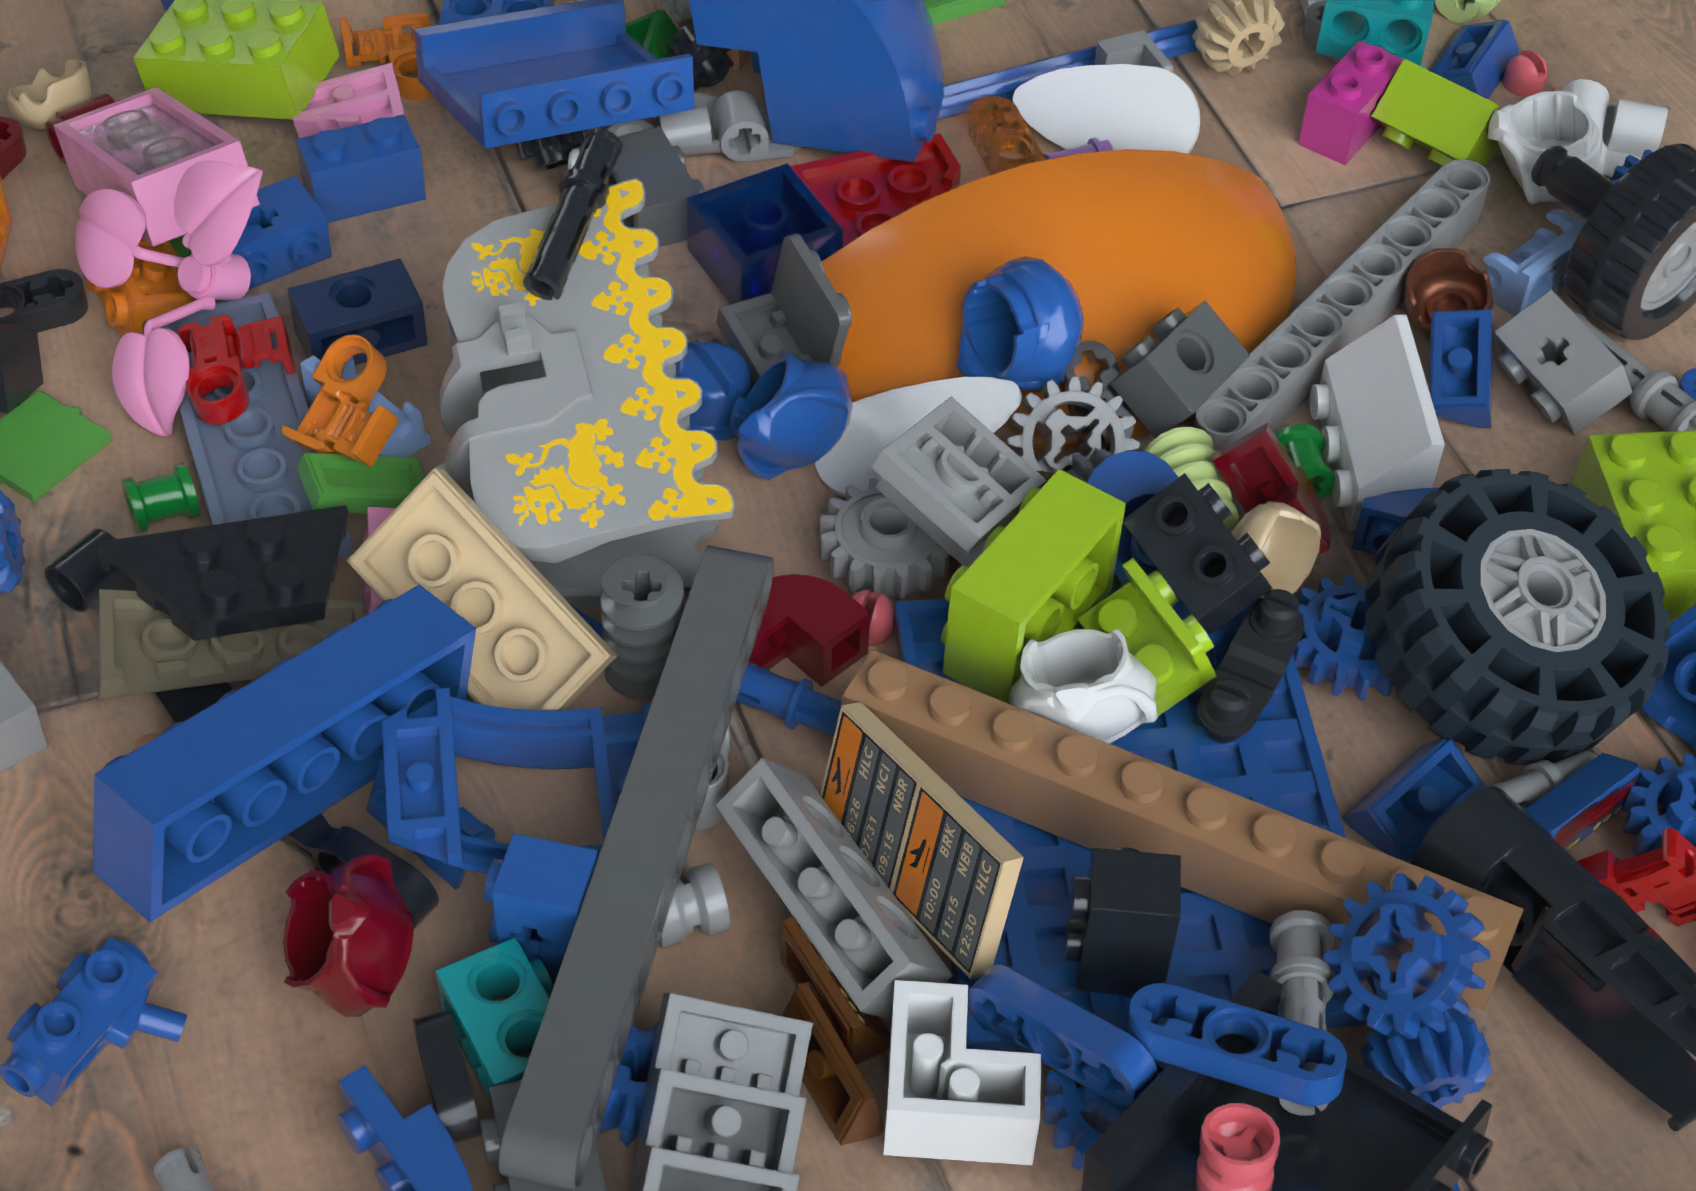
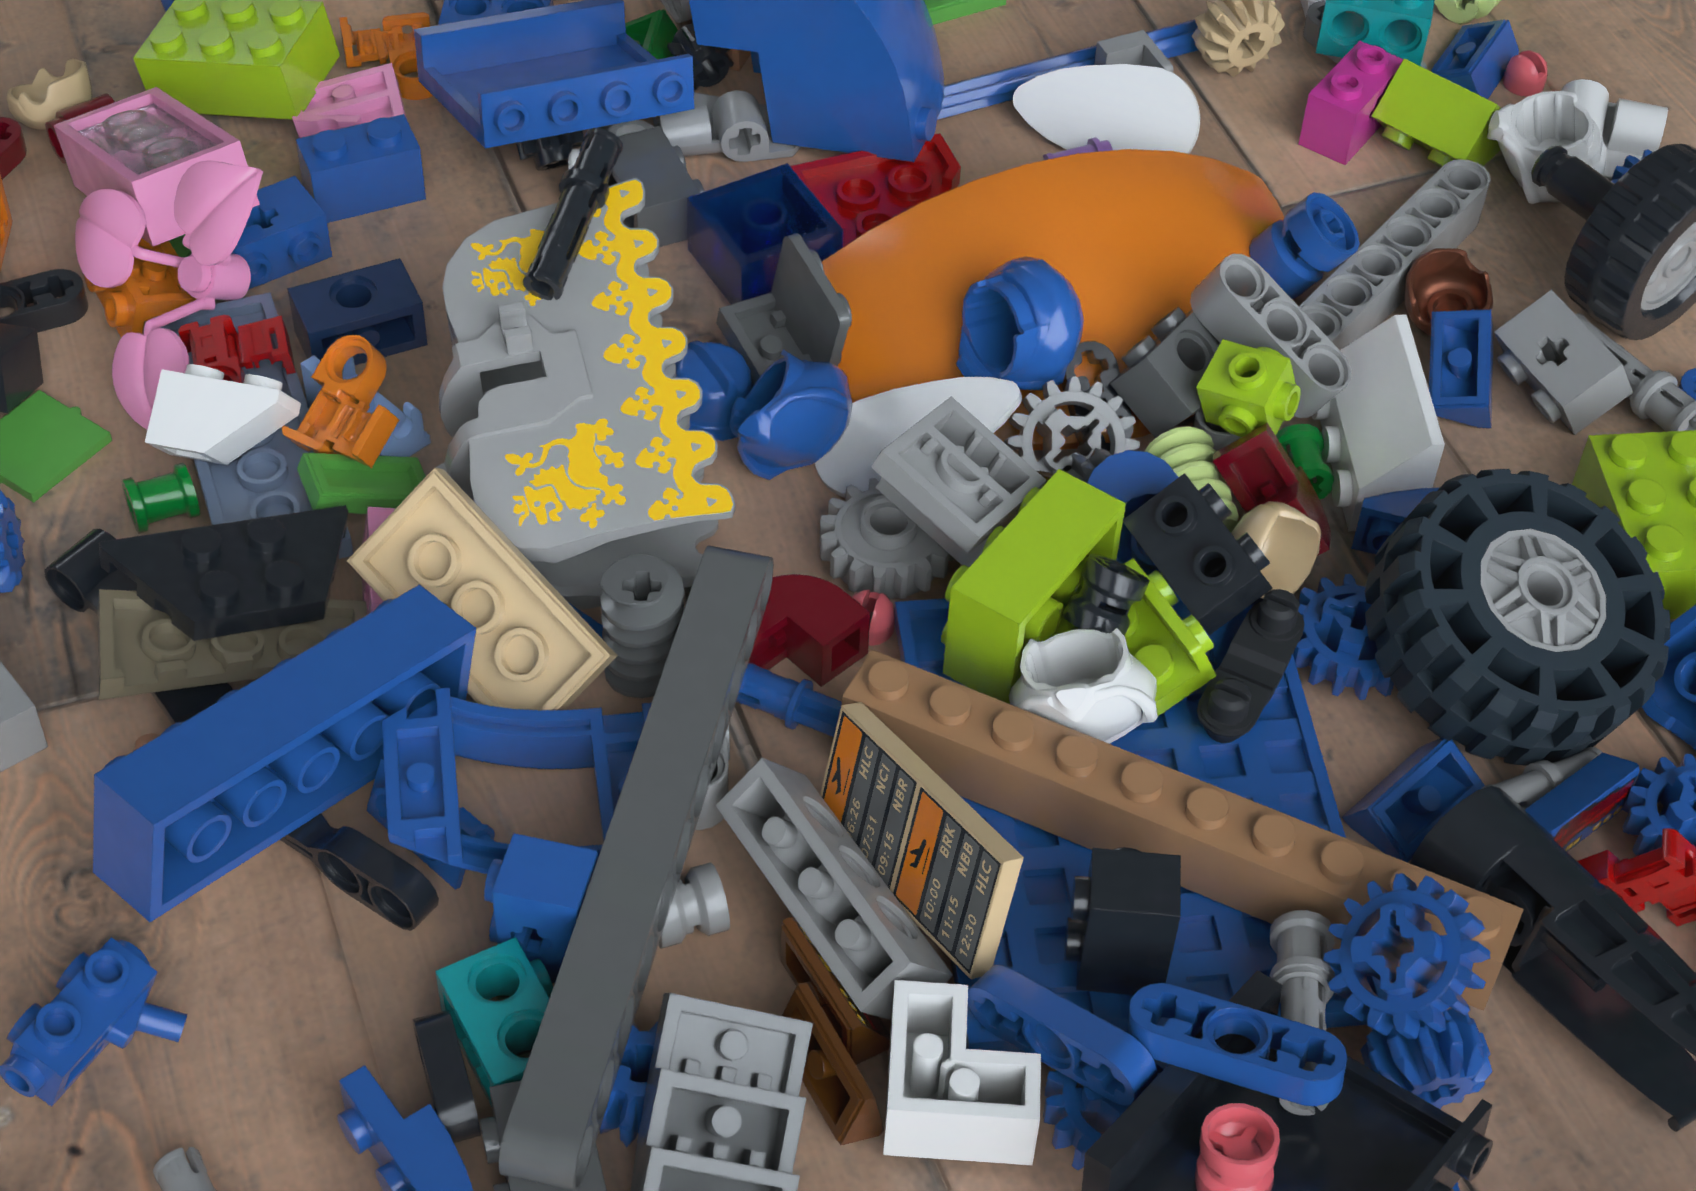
dark red helmet [283,851,413,1017] -> none
clear orange beam [968,96,1046,175] -> none
light blue hinge [1482,209,1585,317] -> none
none -> white slope [145,364,301,465]
none -> black wheel [1062,554,1150,636]
none -> light grey beam [1190,254,1351,418]
none -> lime brick [1196,339,1301,437]
none -> blue wheel [1249,192,1360,299]

